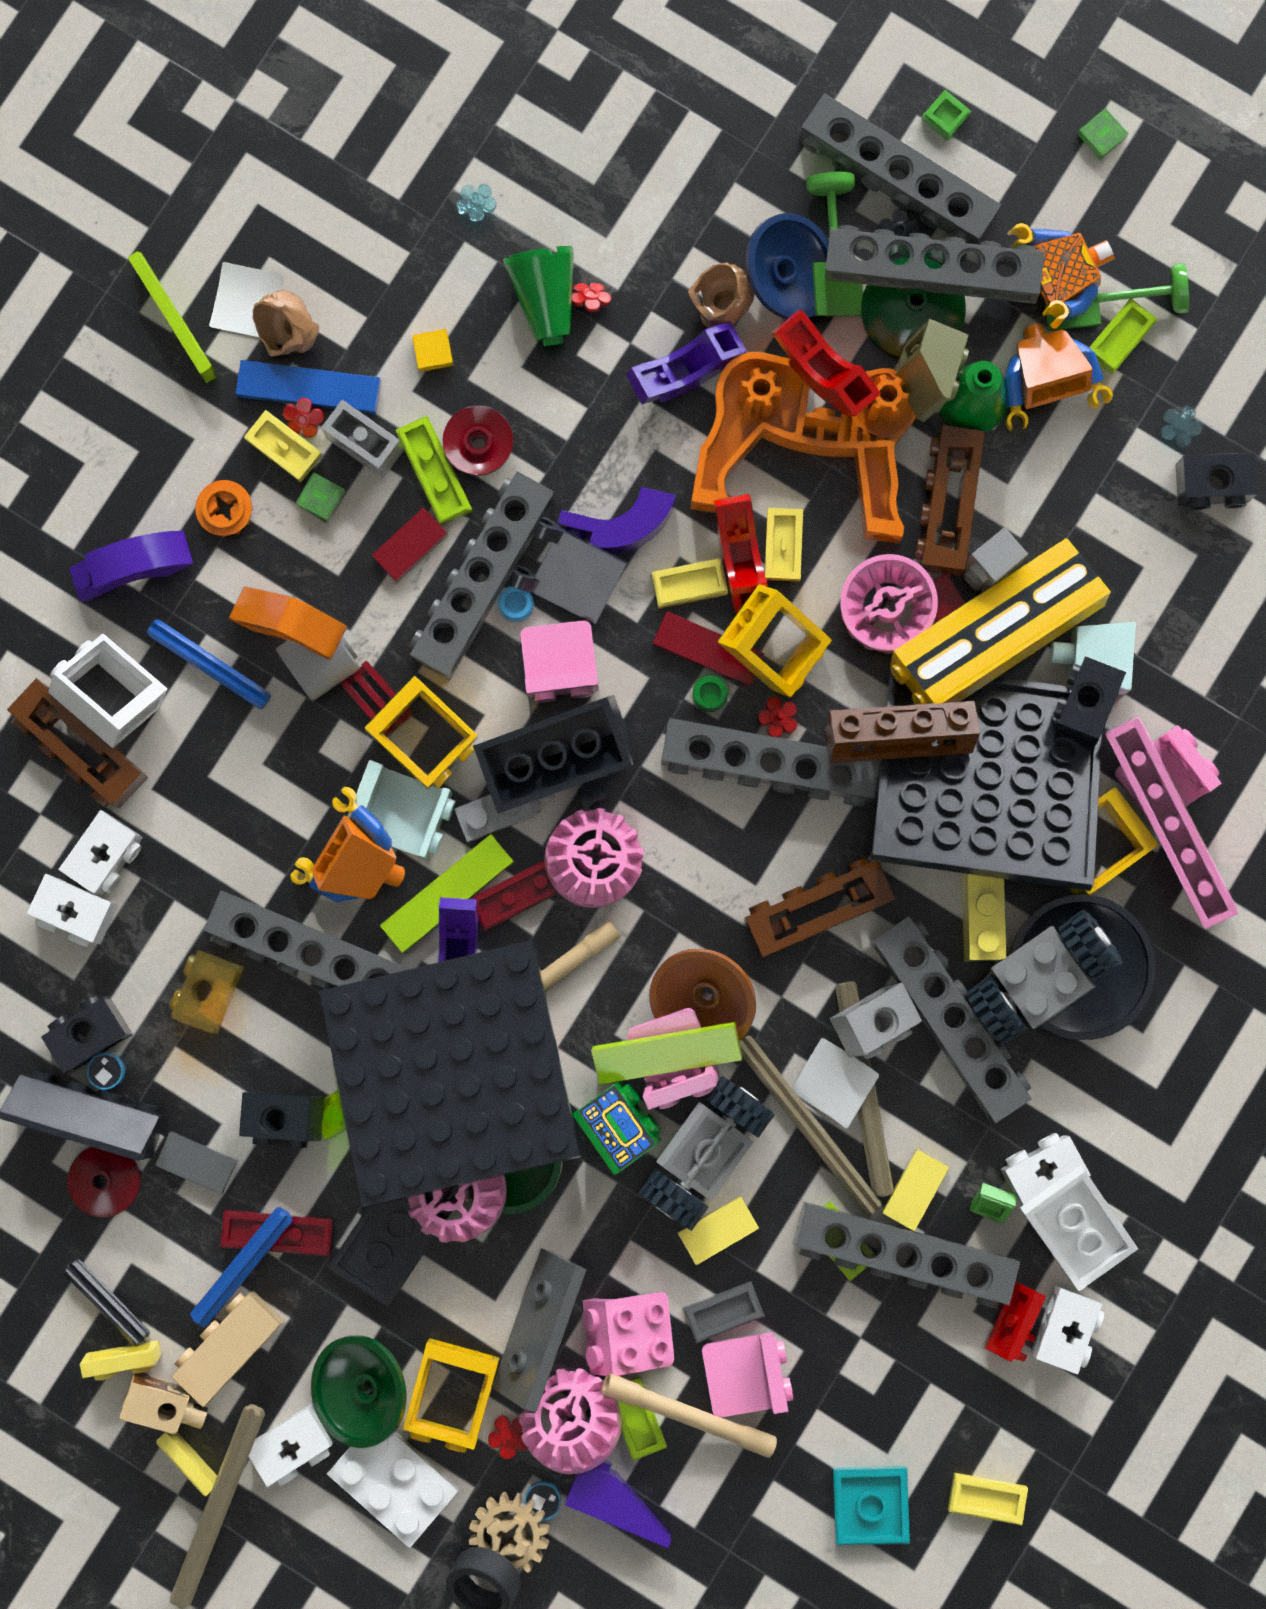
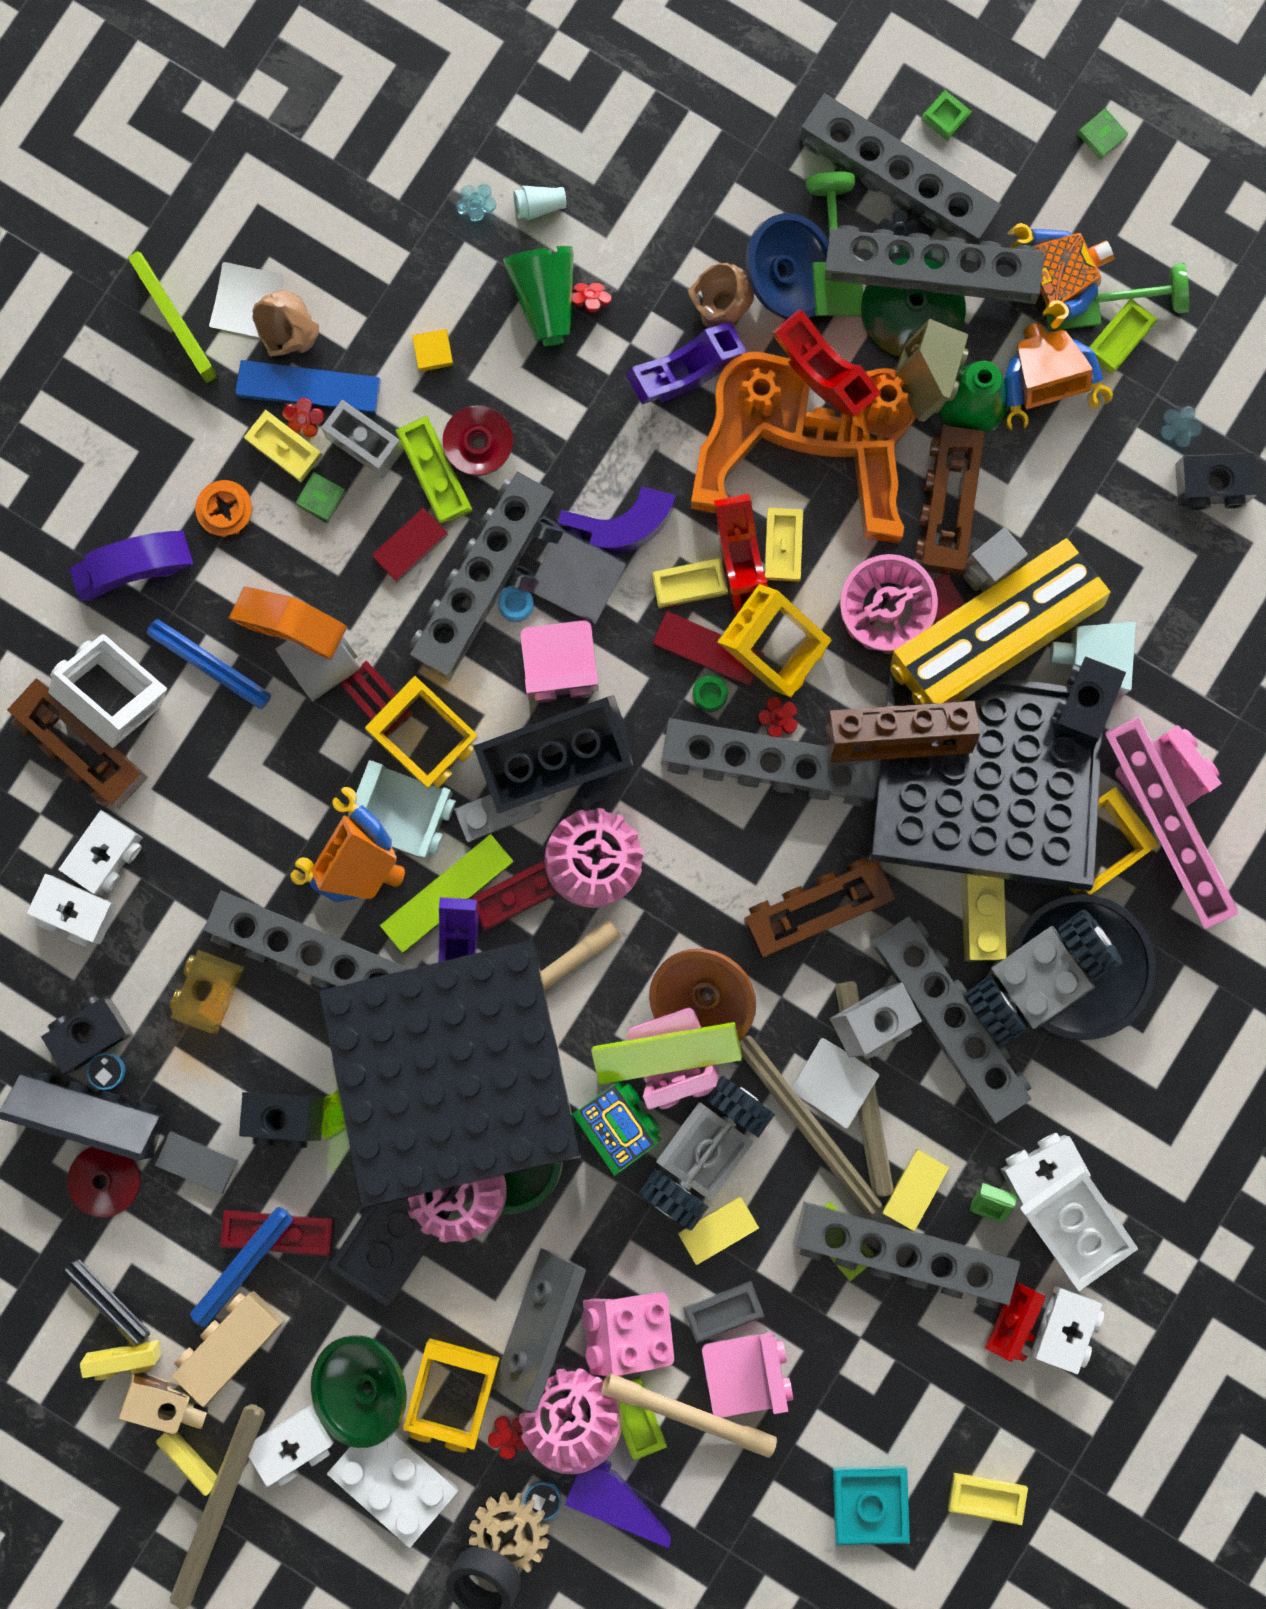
none -> light aqua cone [513,186,566,221]

